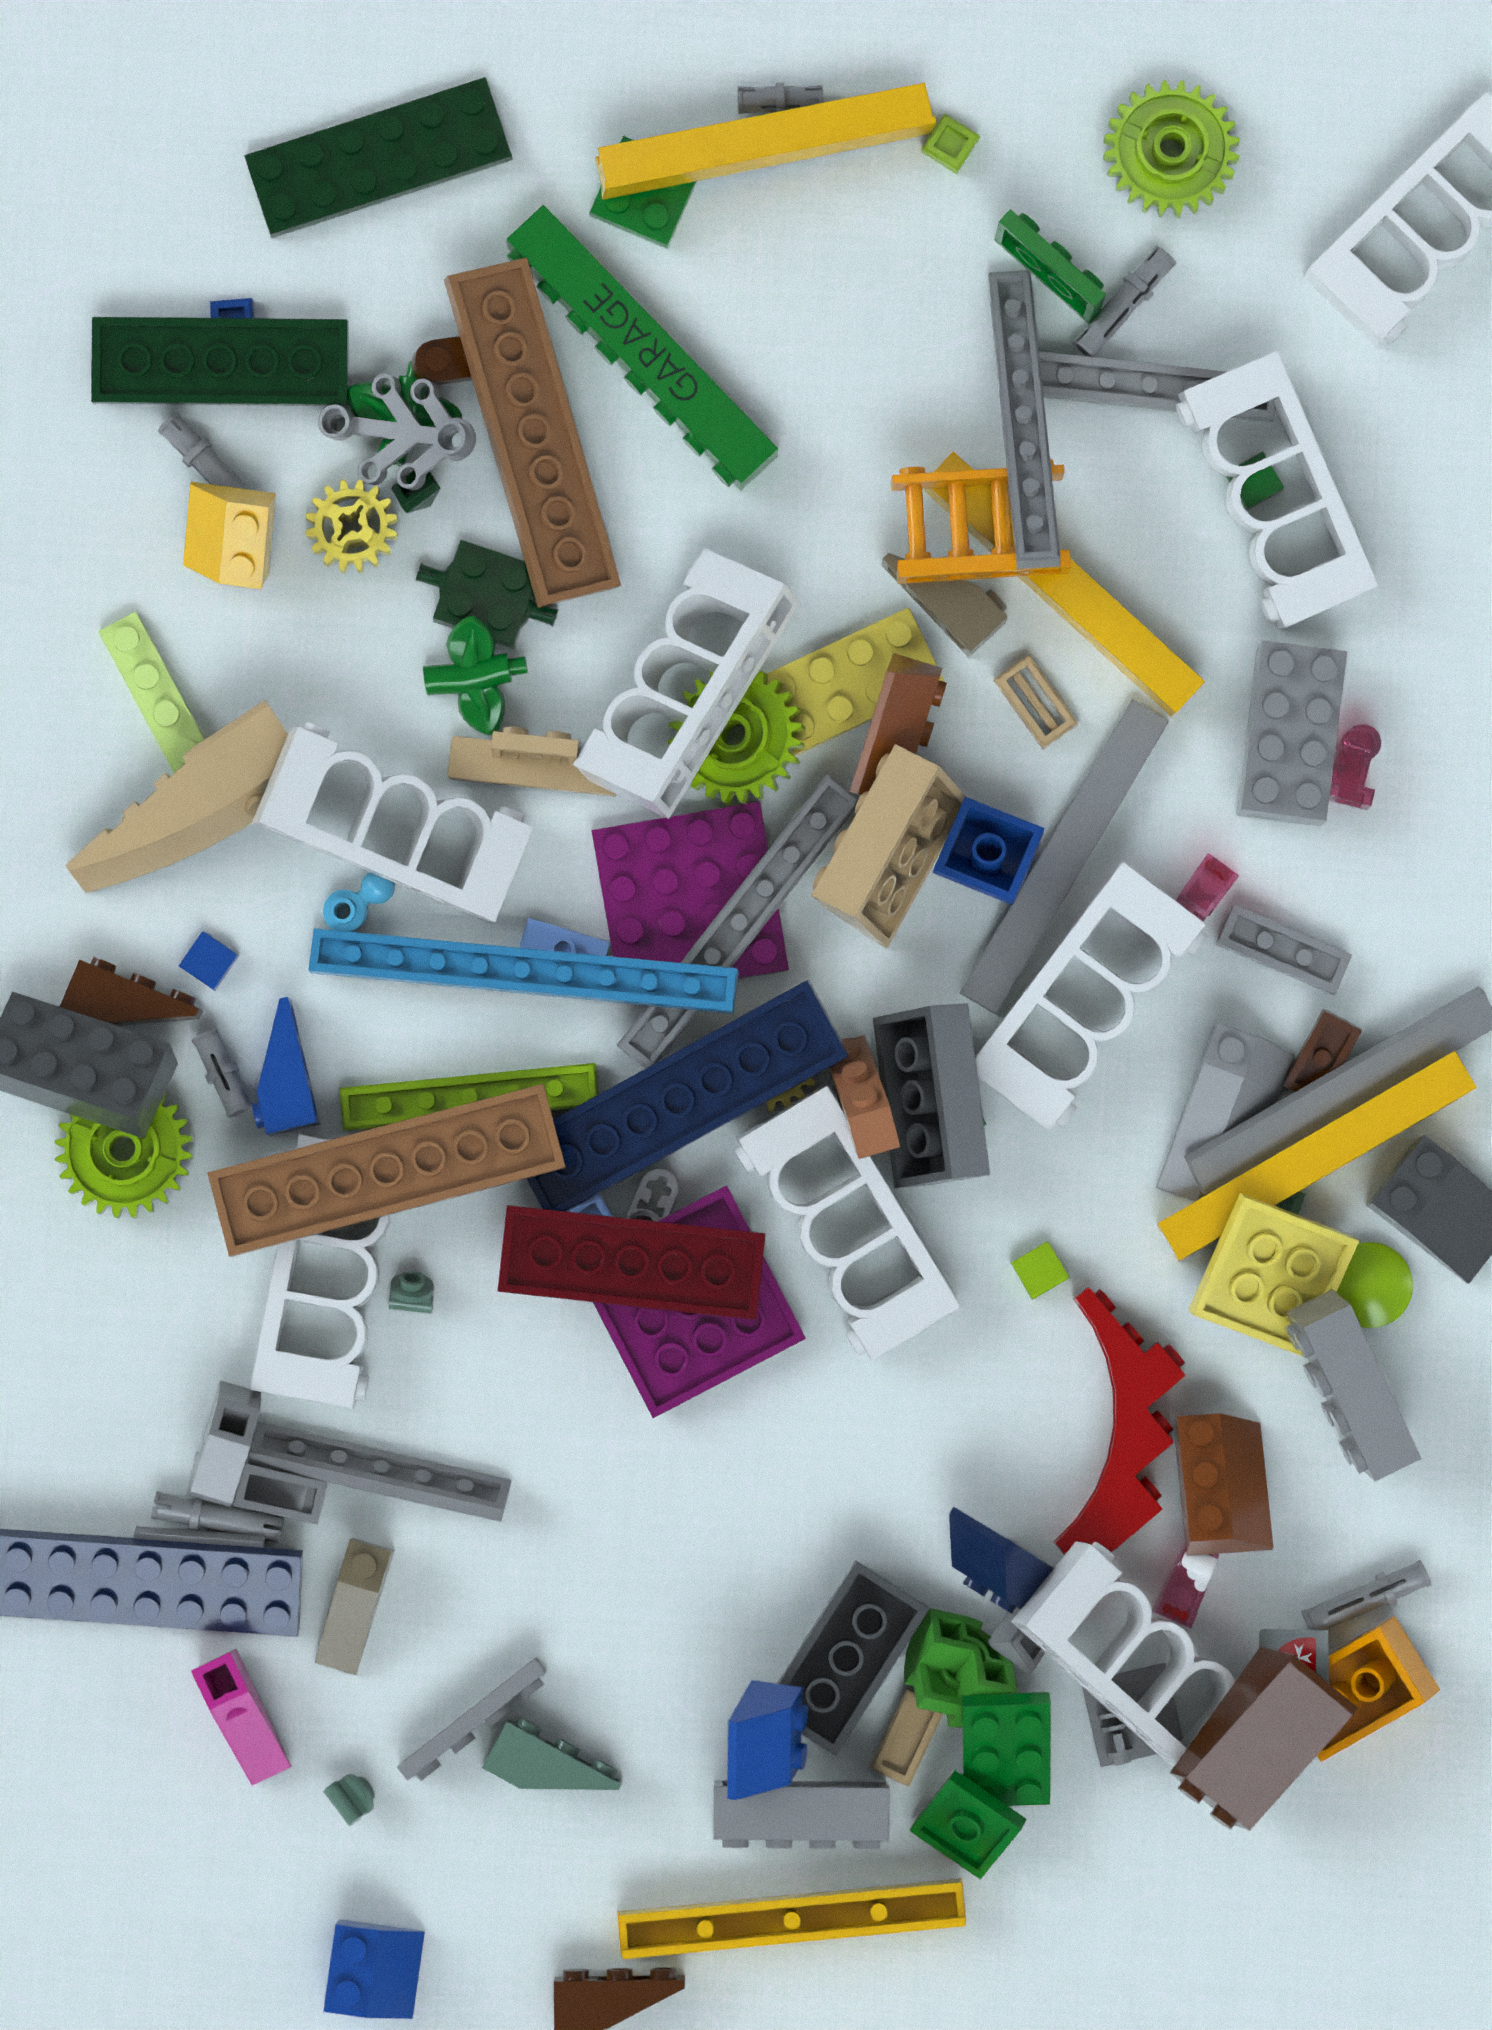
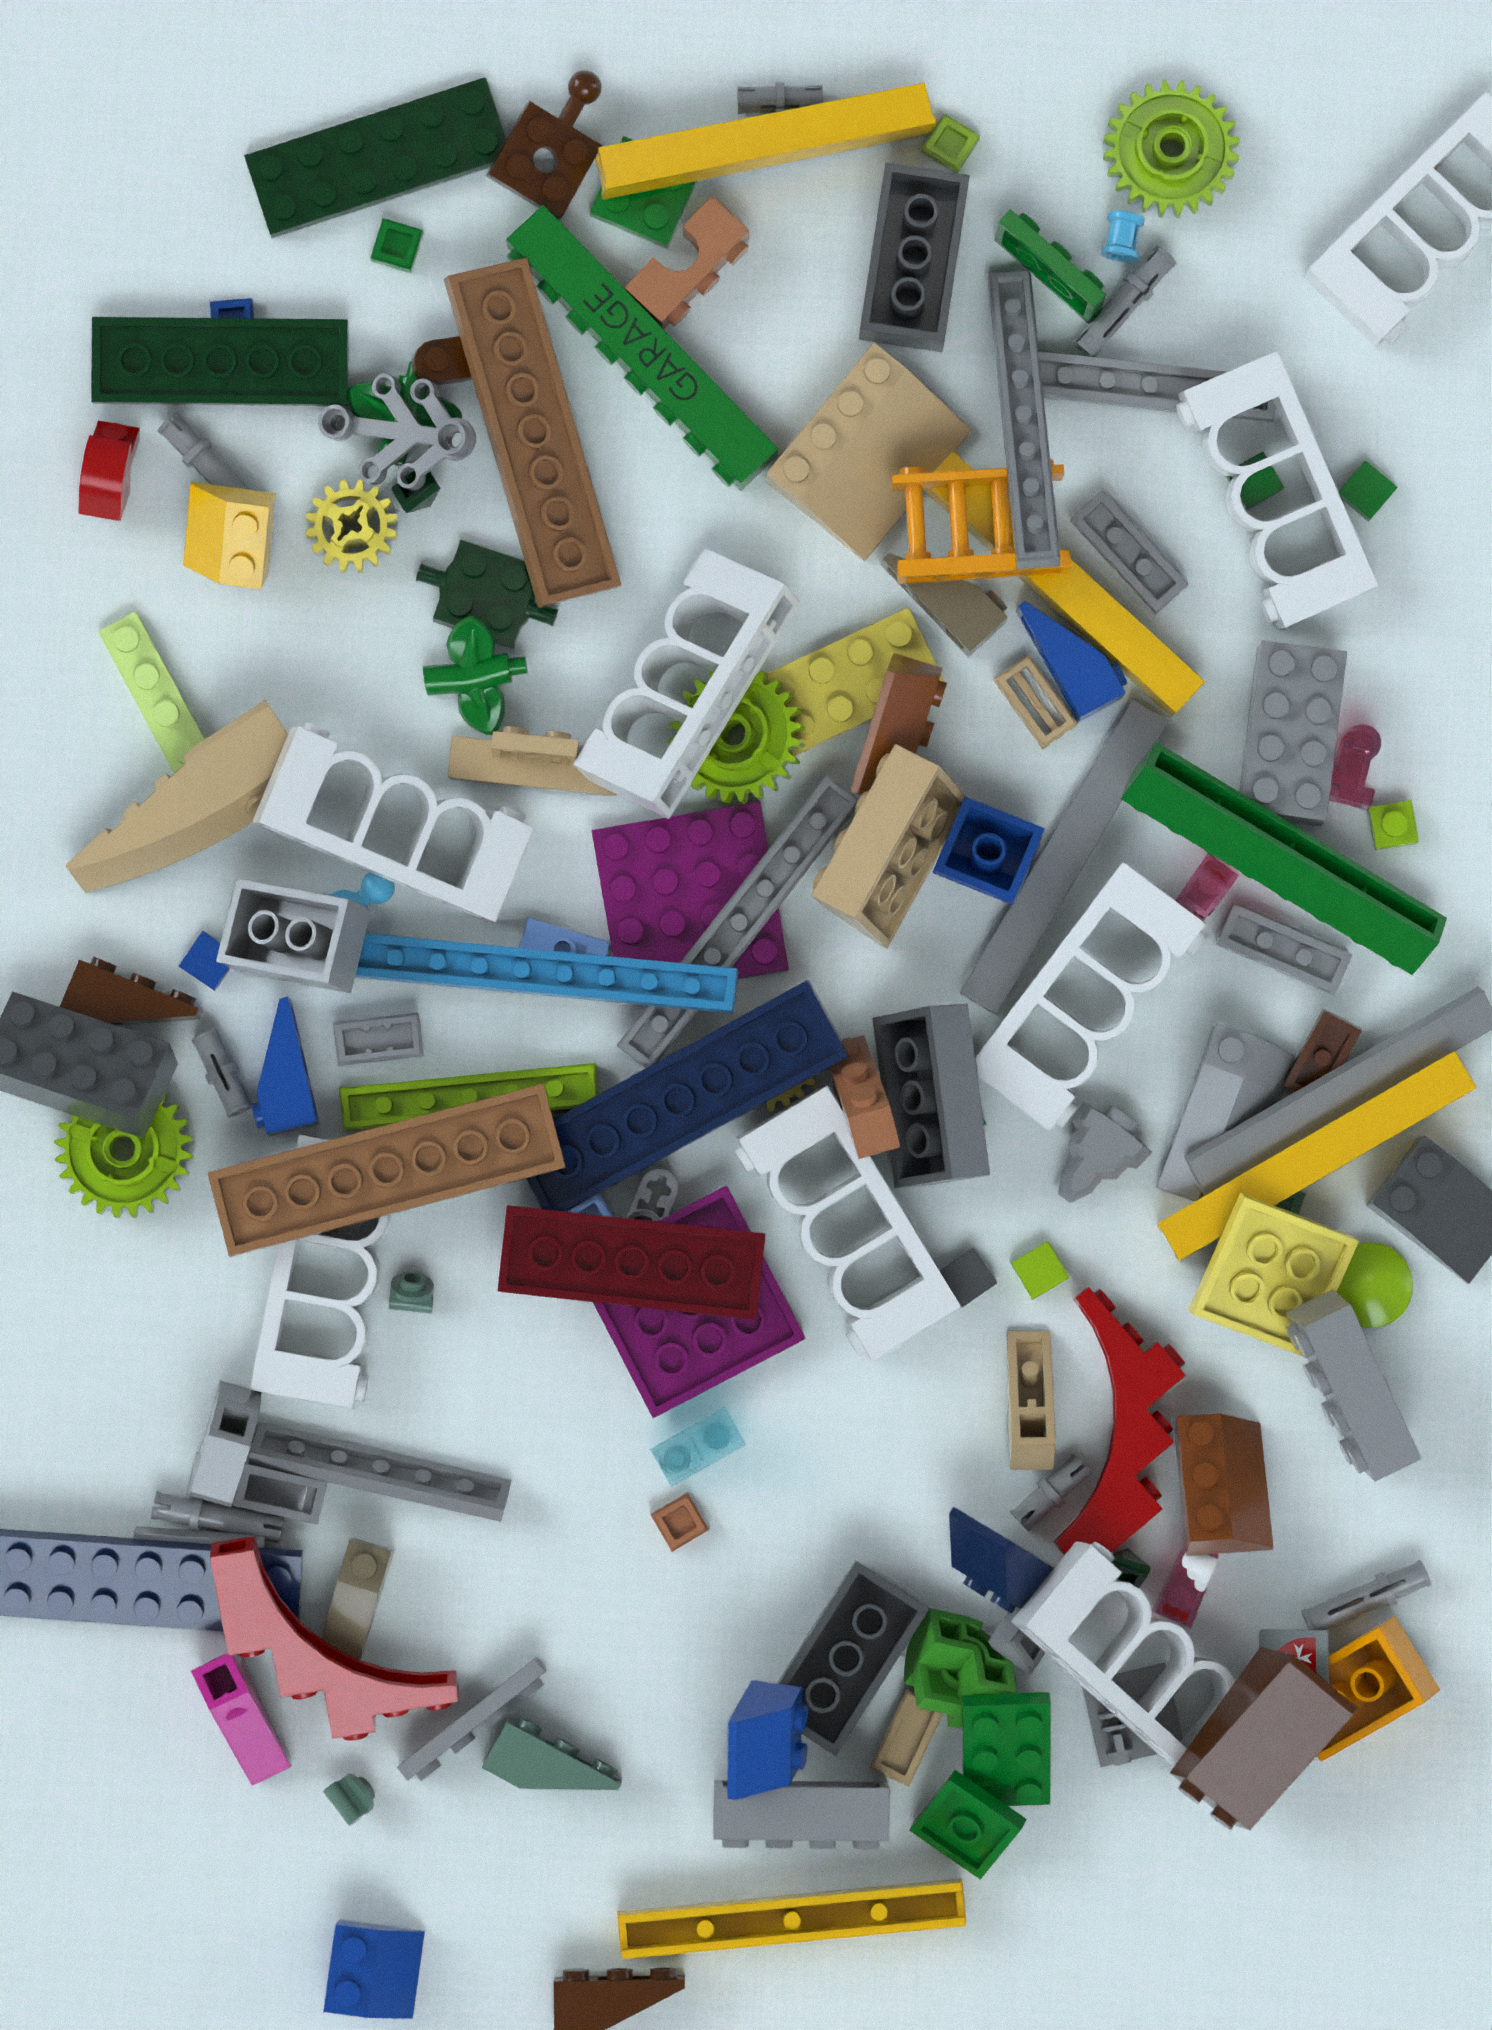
none -> red brick [78,420,140,521]
none -> arch [210,1536,459,1741]
none -> light grey brick [216,879,372,993]
none -> light grey plate [333,1013,424,1066]
none -> green tile [370,218,424,273]
none -> reddish brown plate [486,70,602,220]
none -> nougat arch [624,196,749,329]
none -> clear light blue slope [650,1407,746,1487]
none -> nougat tile [650,1492,709,1552]
none -> tan slope [766,342,972,562]
none -> dark grey brick [858,163,970,352]
none -> dark grey tile [940,1248,997,1308]
none -> tan slope [1007,1331,1056,1470]
none -> light grey pin [1010,1454,1092,1532]
none -> blue slope [1016,601,1127,722]
none -> light grey rock [1058,1101,1152,1203]
none -> light grey plate [1070,490,1188,615]
none -> medium azure bush [1100,210,1145,262]
none -> dark green slope [1111,1548,1151,1588]
none -> green brick [1121,741,1447,975]
none -> green tile [1338,460,1398,522]
none -> lime plate [1367,800,1419,850]

